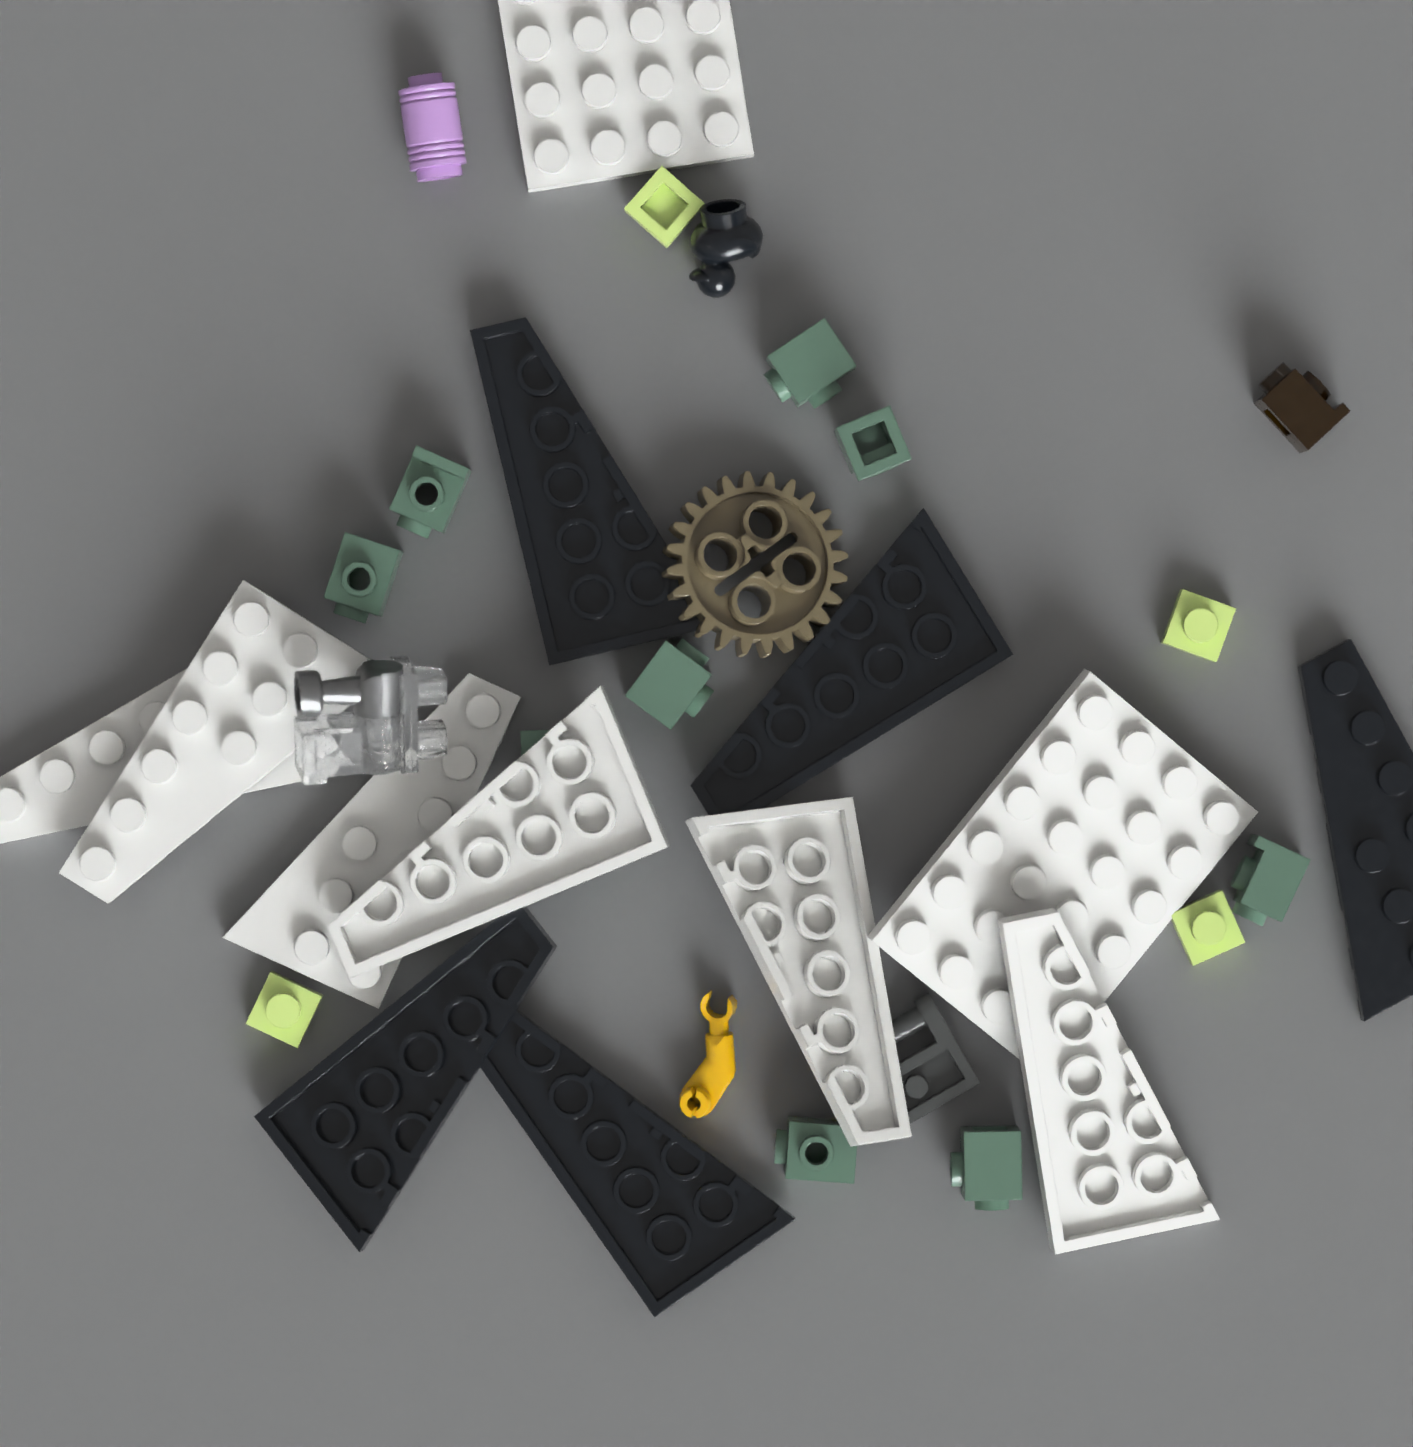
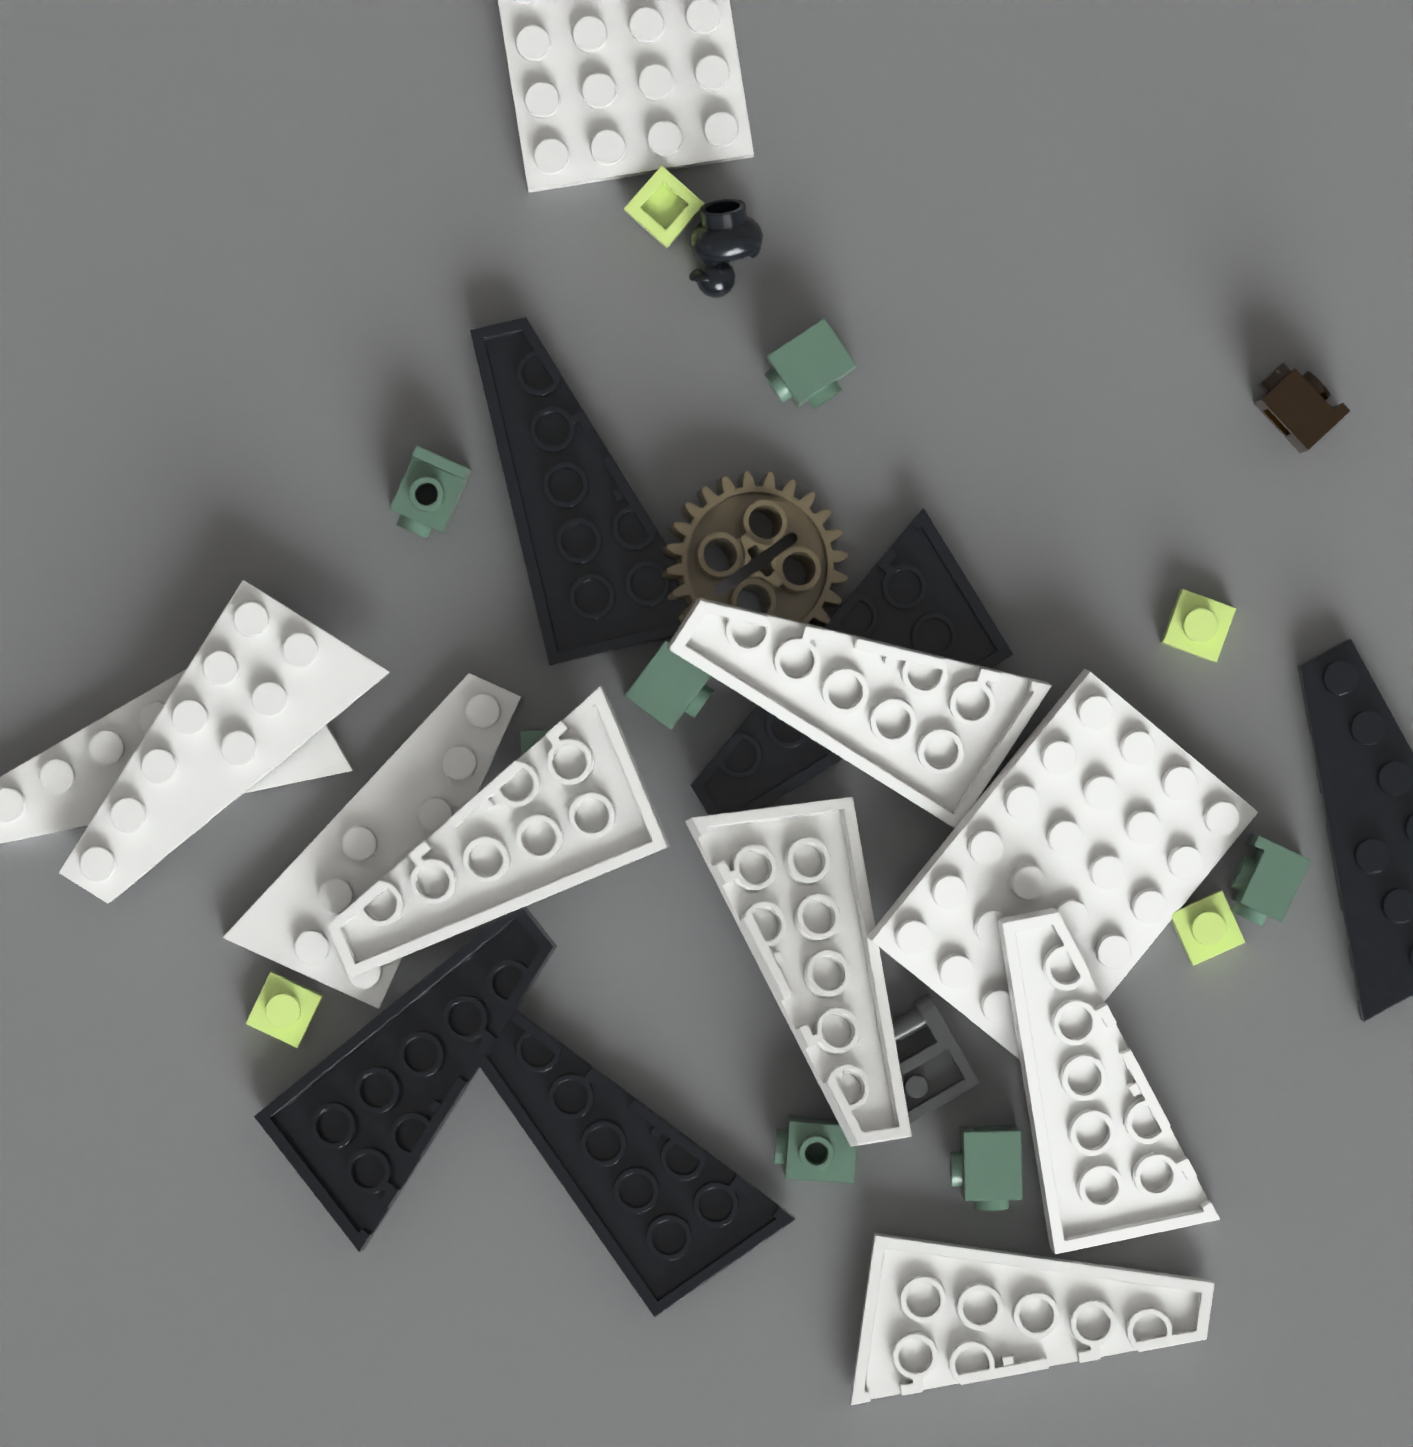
clear hips [294,656,447,785] -> none
sand green brick [323,532,403,624] -> none
lavender head [398,73,467,182] -> none
yellow arm [679,990,737,1119] -> none
sand green brick [834,405,912,481] -> none
none -> white wing [667,597,1052,828]
none -> white wing [850,1233,1215,1405]

